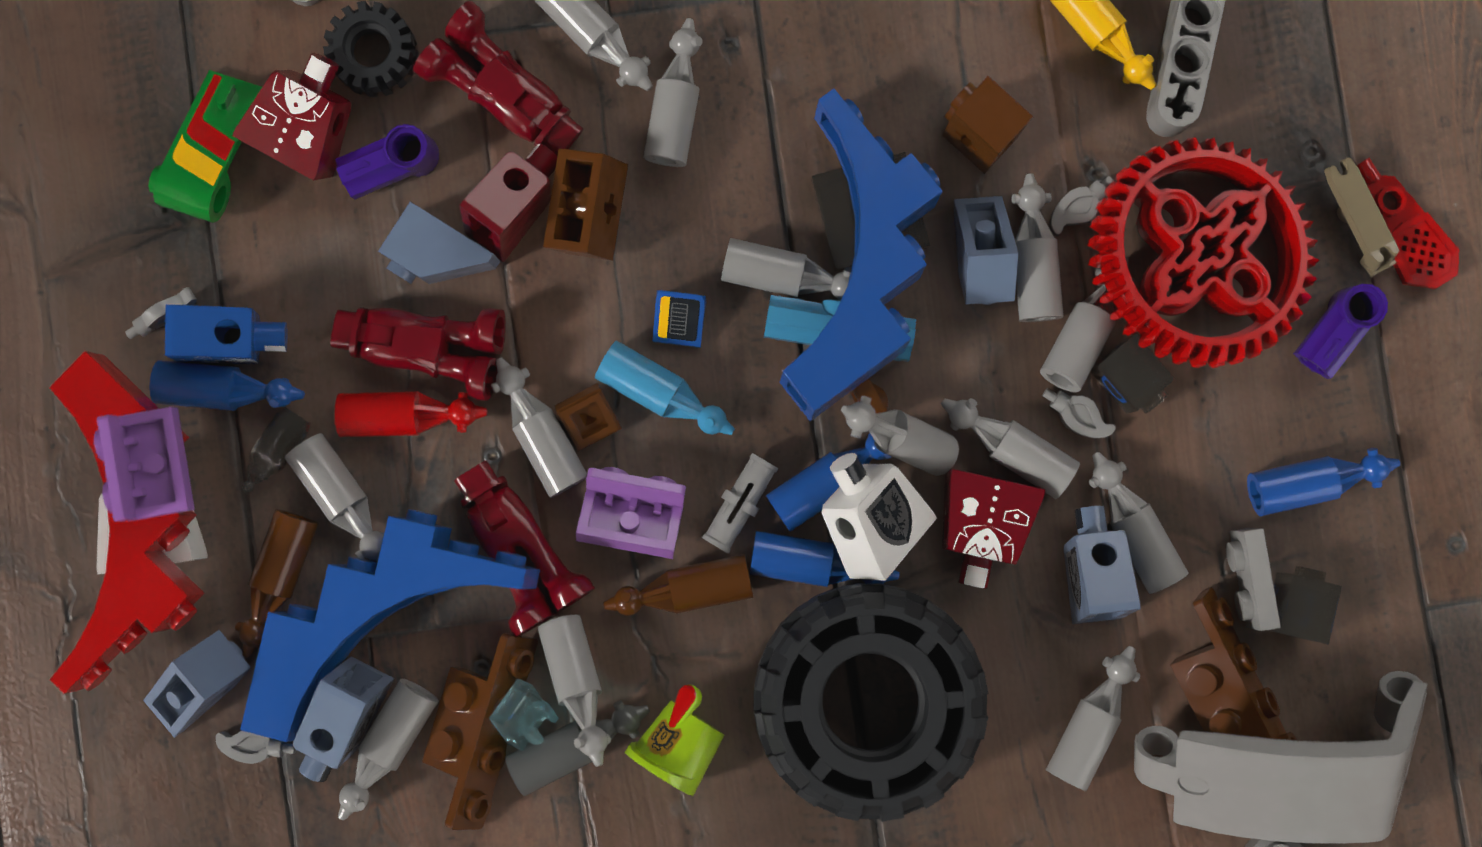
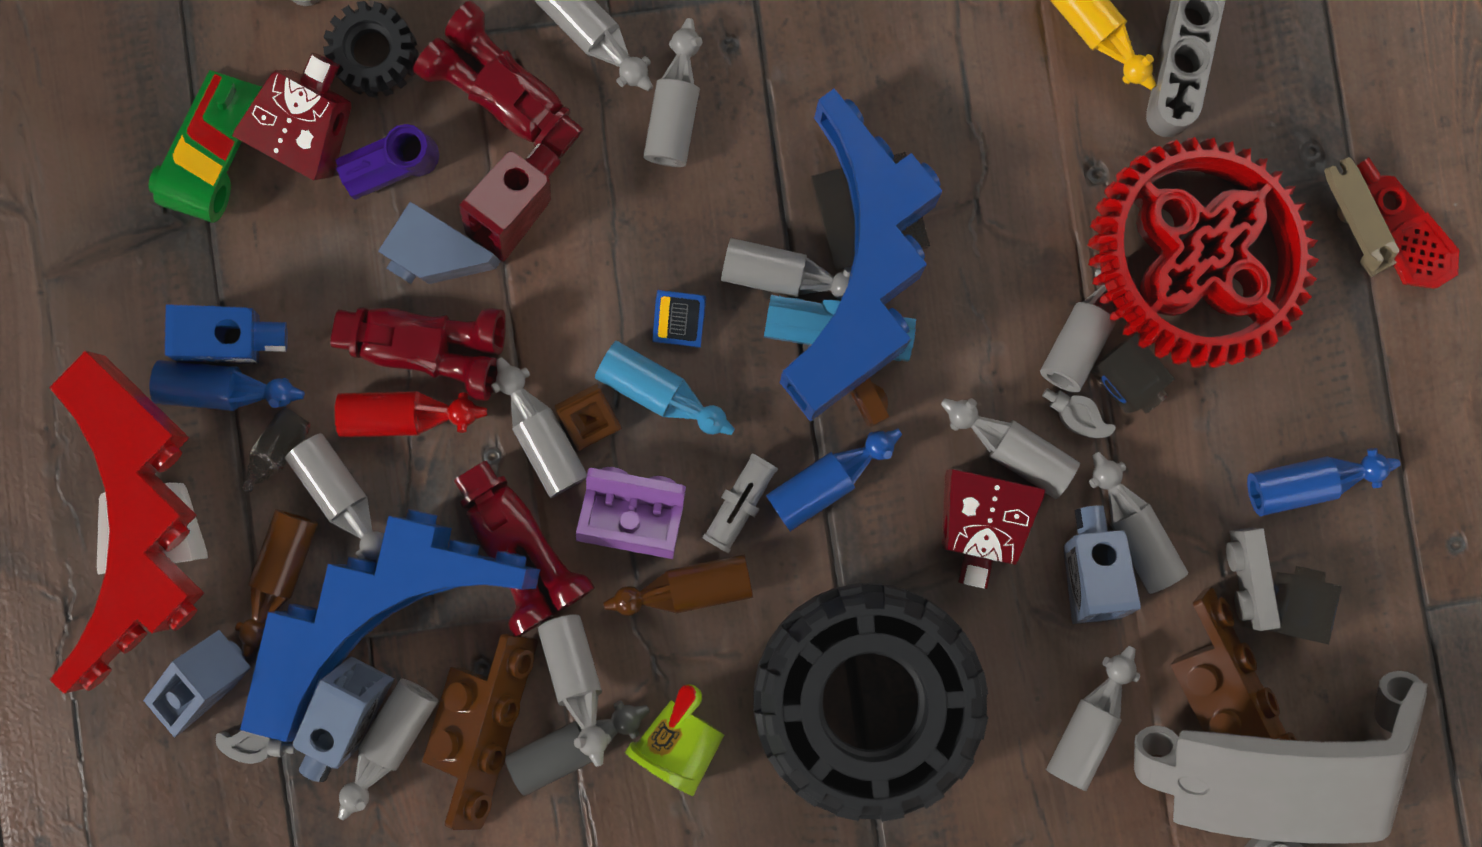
medium lavender bracket [94,407,195,521] -> none
light grey piece [125,287,197,339] -> none
clear light blue tile [489,678,559,751] -> none
reddish brown brick [543,149,628,261] -> none
blue wheel [749,531,899,587] -> none
white torso [822,453,937,581] -> none
light grey wheel [841,396,959,476] -> none
reddish brown brick [942,76,1033,174] -> none
sand blue slope [954,196,1018,305] -> none
light grey wheel [1011,173,1064,322] -> none
light grey piece [1049,176,1113,236] -> none
dark purple piece [1293,284,1388,379] -> none

